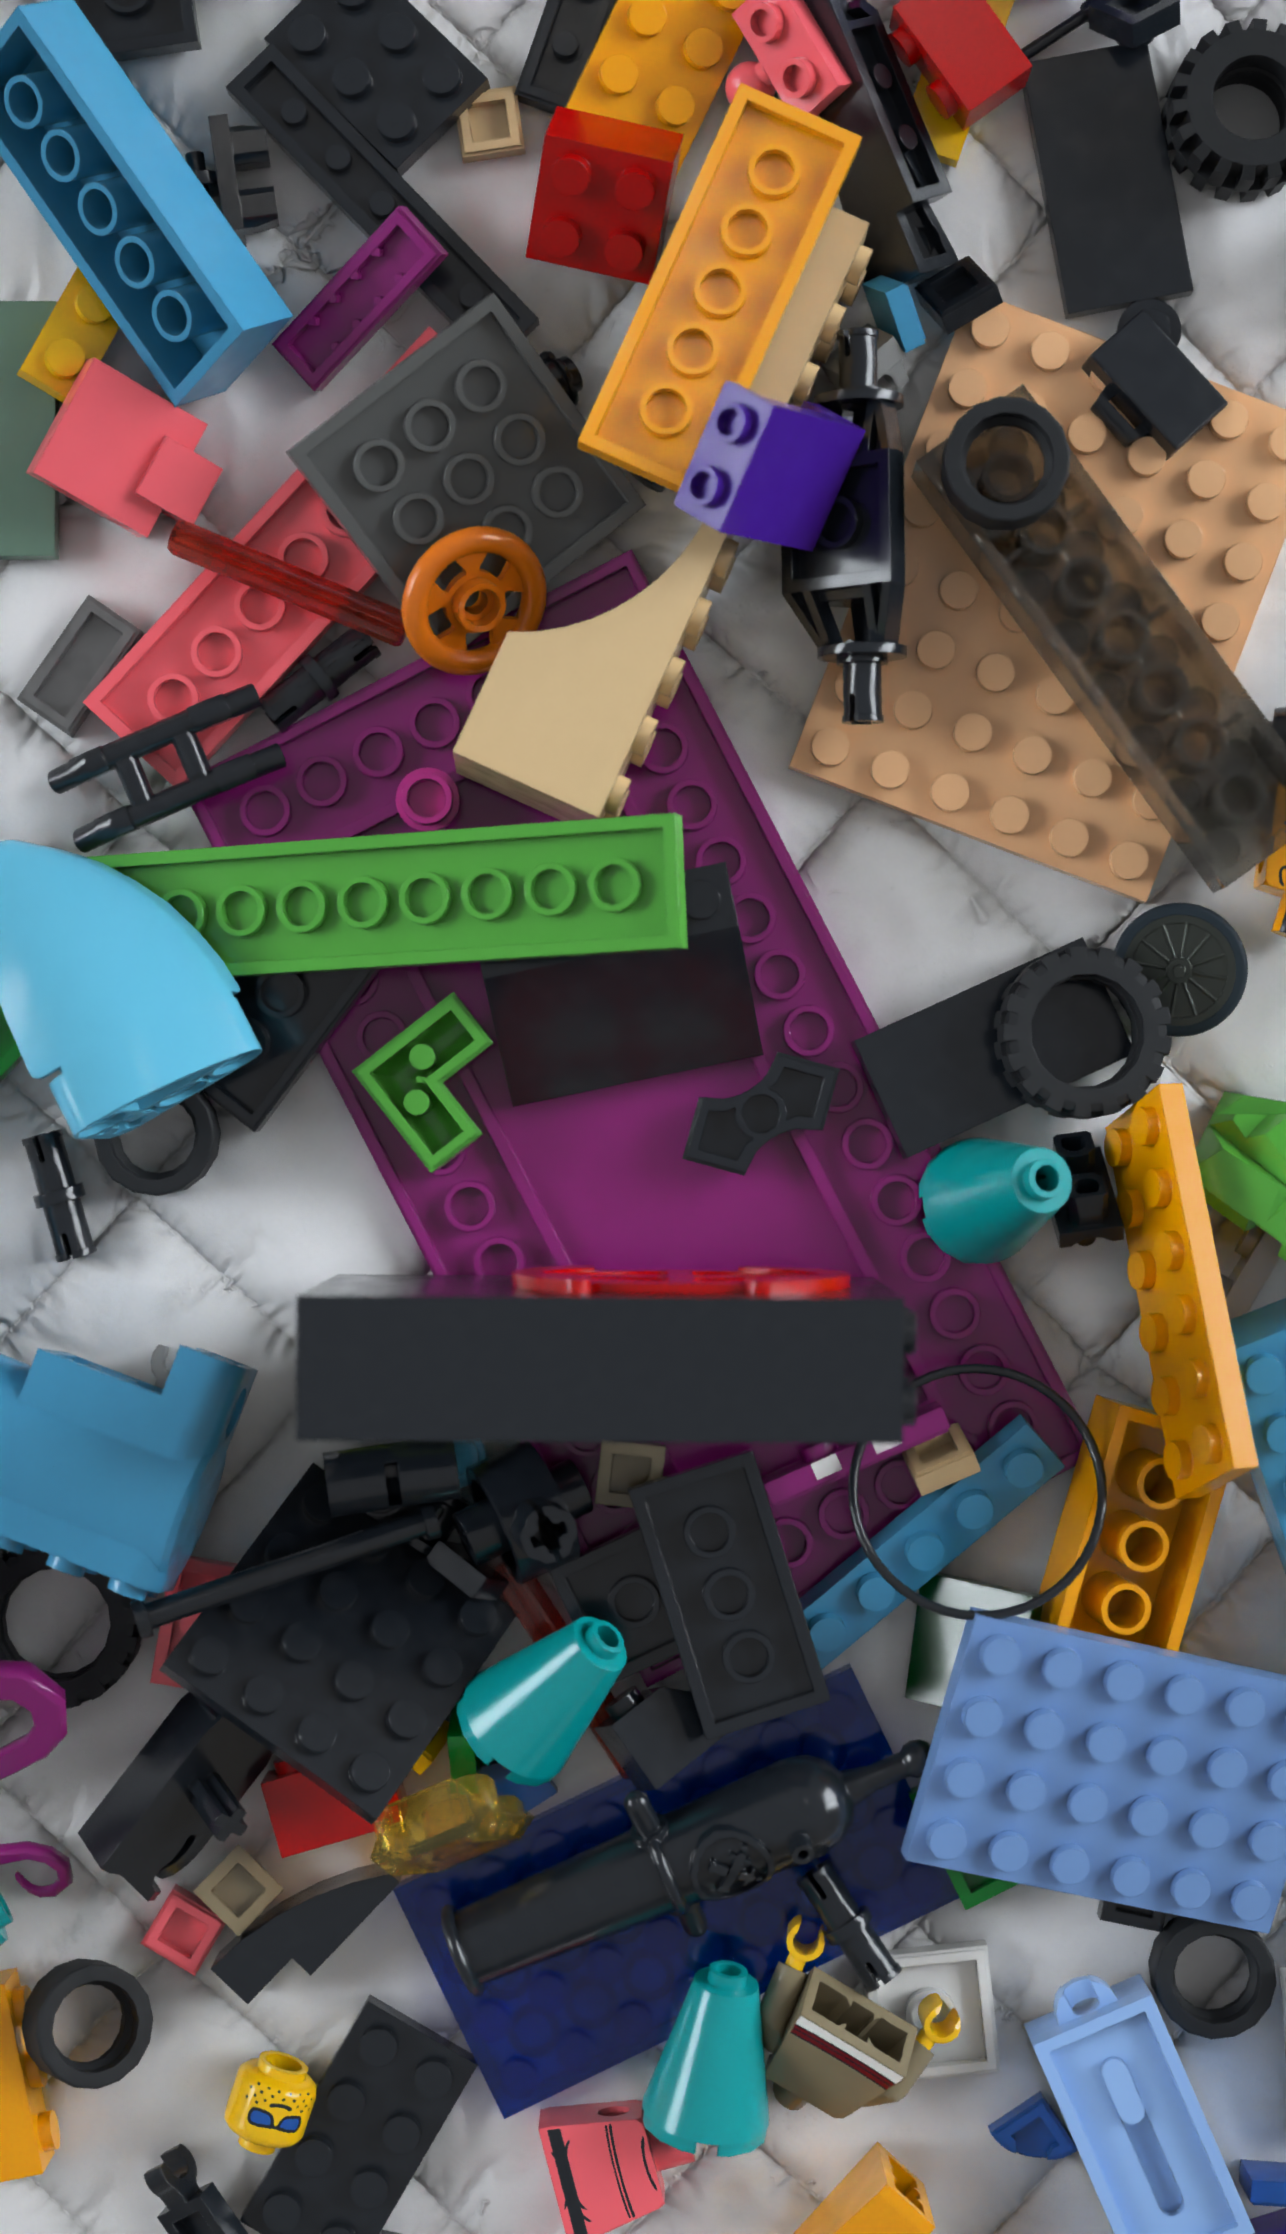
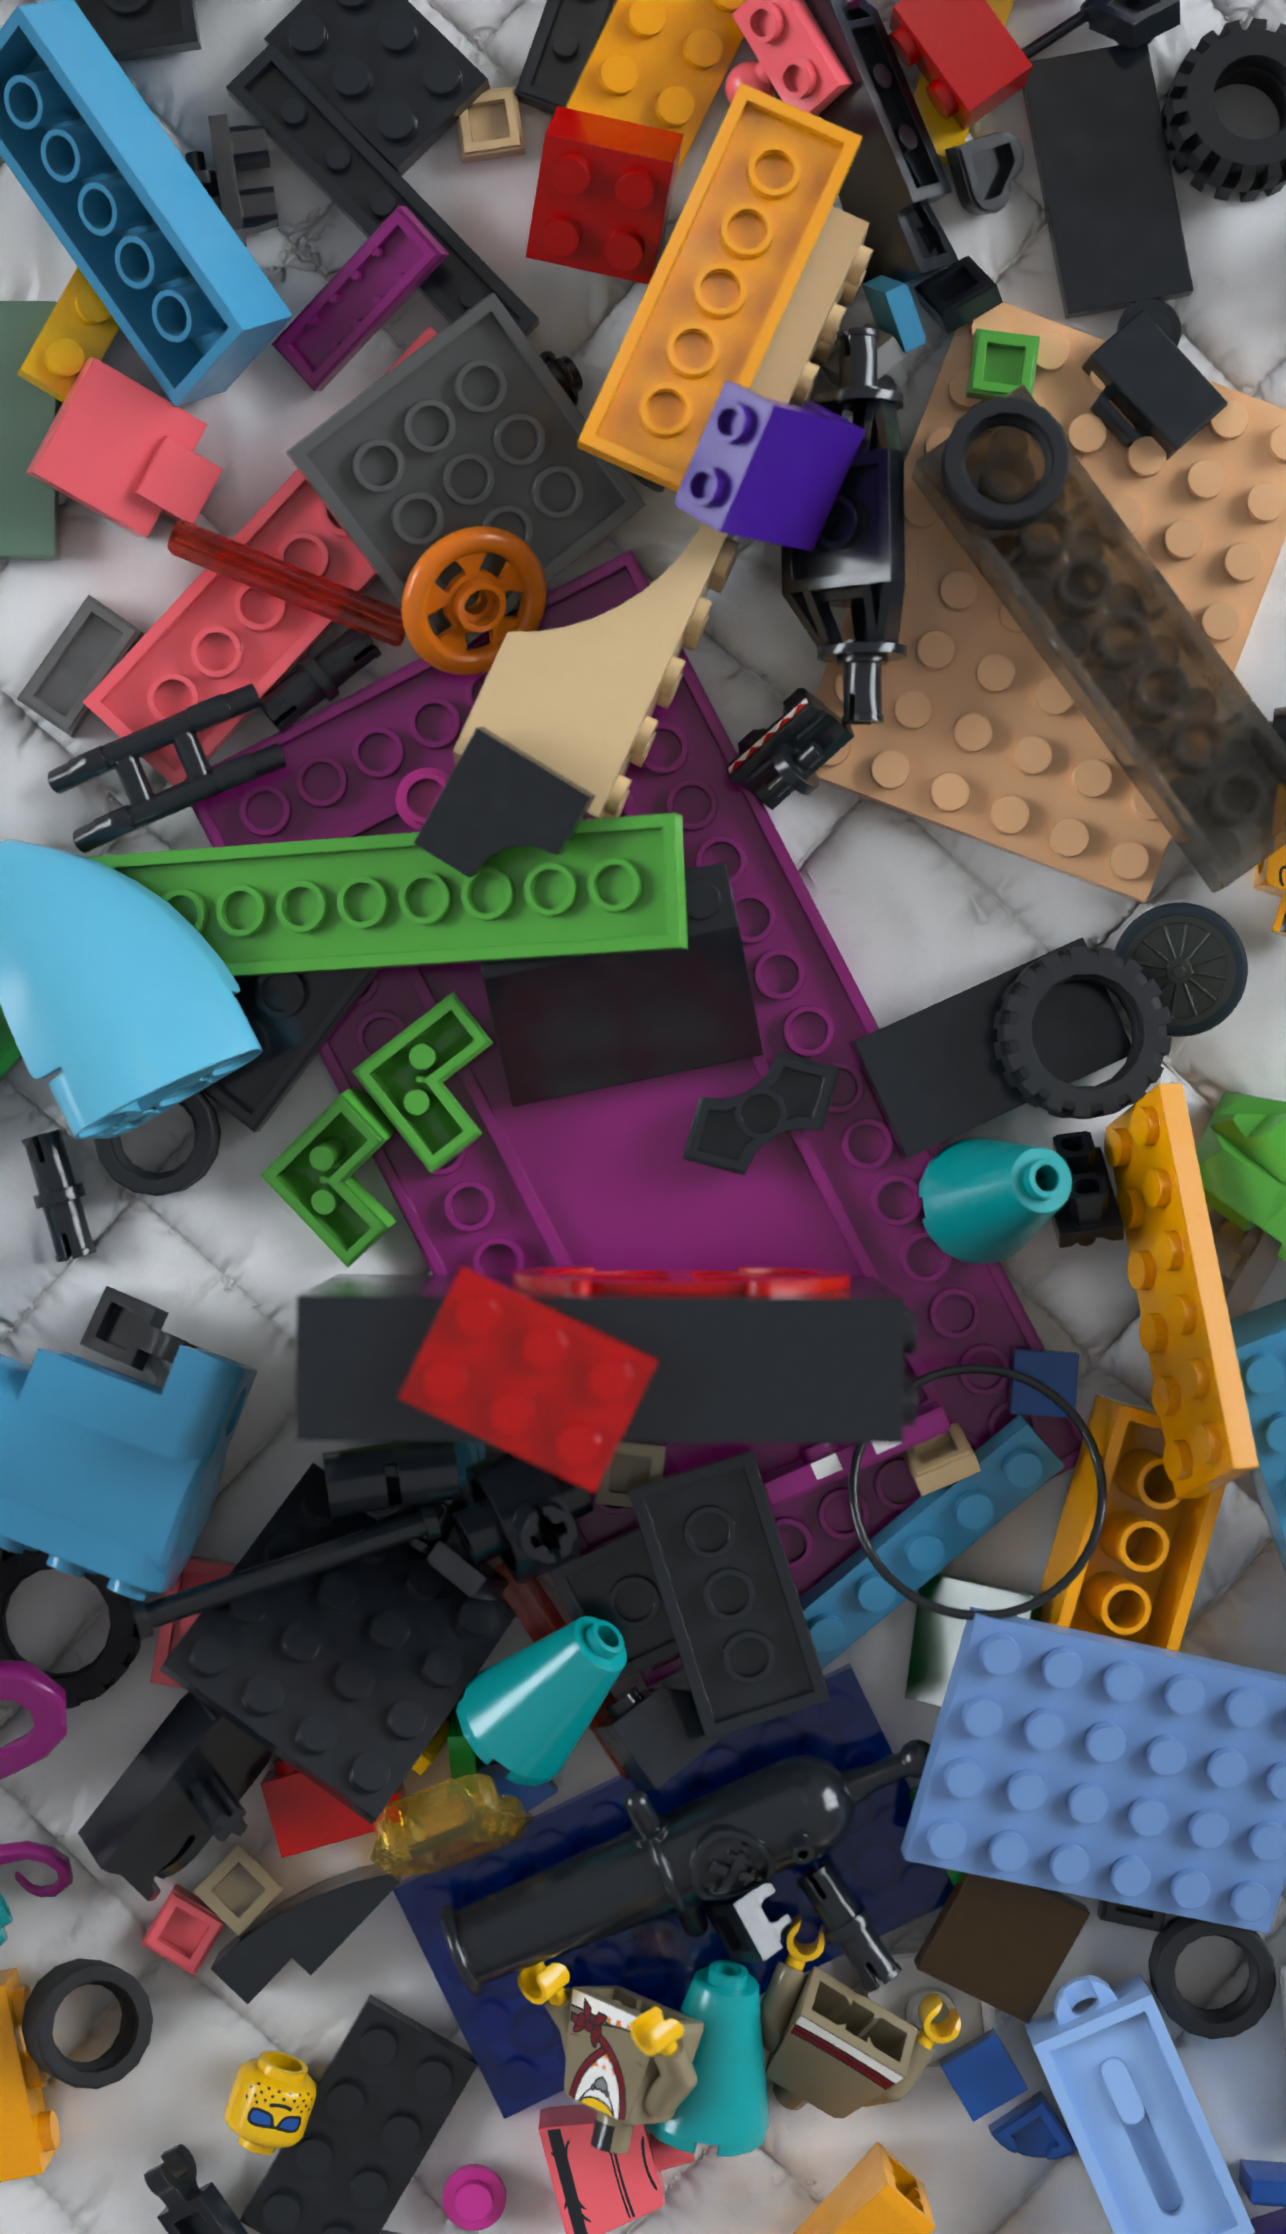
none -> black plate [80,1286,202,1371]
none -> bright green brick [261,1088,397,1267]
none -> red plate [398,1265,658,1493]
none -> black tile [414,727,595,878]
none -> dark pink plate [442,2164,506,2231]
none -> torso [517,1962,704,2154]
none -> black tile [702,1883,792,1963]
none -> black hips [725,688,855,810]
none -> dark brown tile [914,1872,1090,2024]
none -> blue tile [939,2028,1028,2122]
none -> black tile [945,132,1024,216]
none -> bright green tile [965,328,1040,401]
none -> blue tile [1008,1348,1079,1418]

